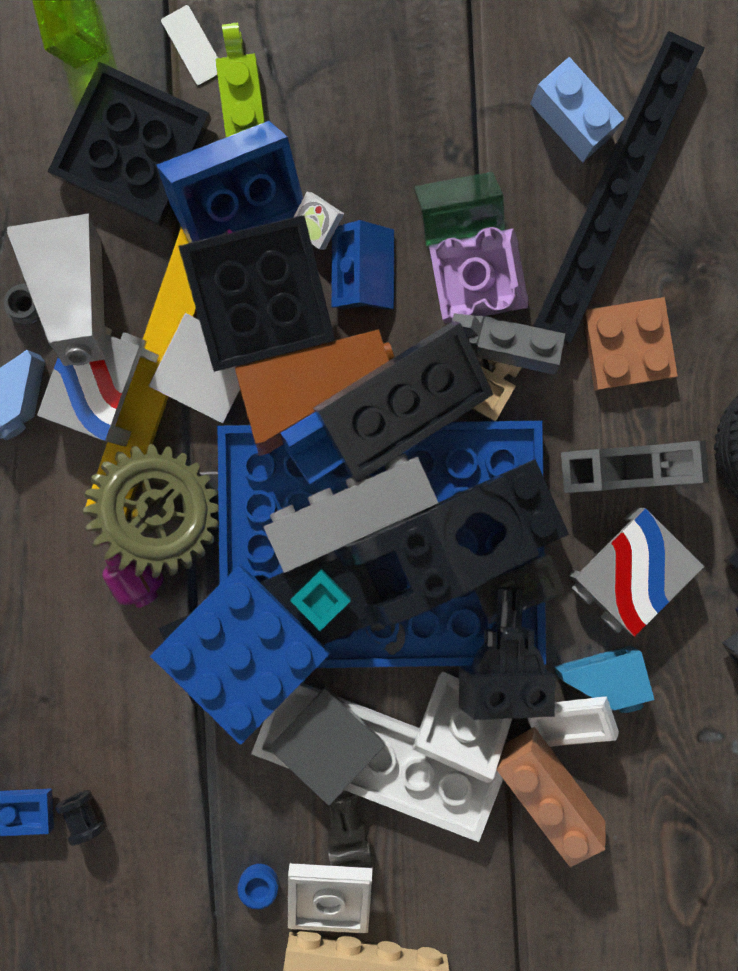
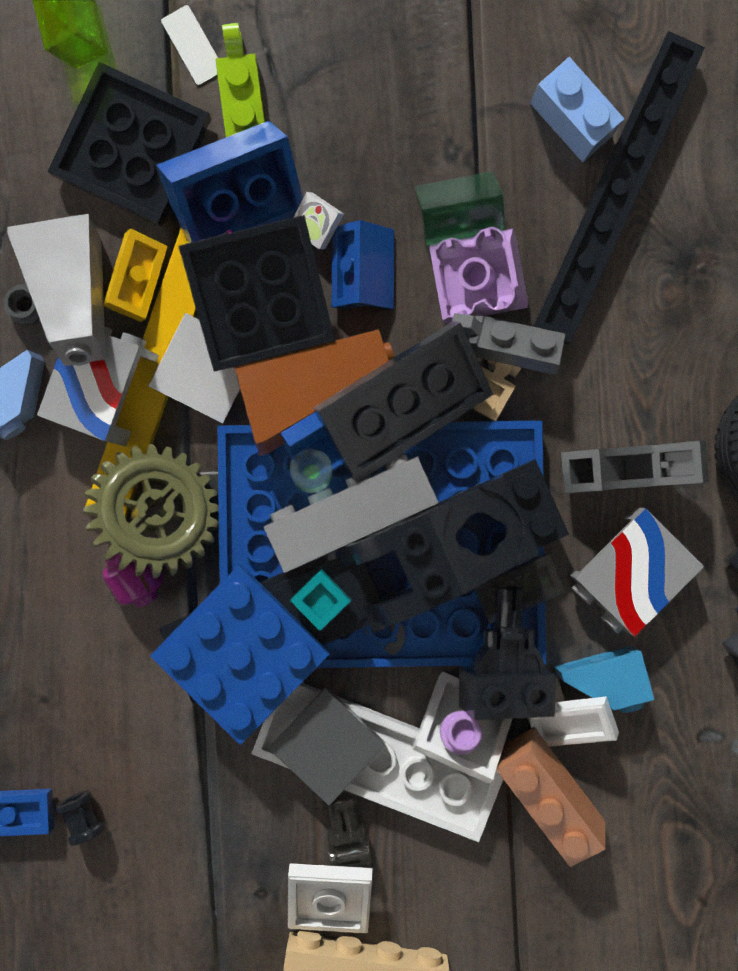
blue tile [238,864,279,909] -> none
nougat plate [582,297,678,391] -> none
none -> yellow hinge [103,228,168,322]
none -> clear light blue tile [290,449,333,493]
none -> lavender plate [440,711,482,754]

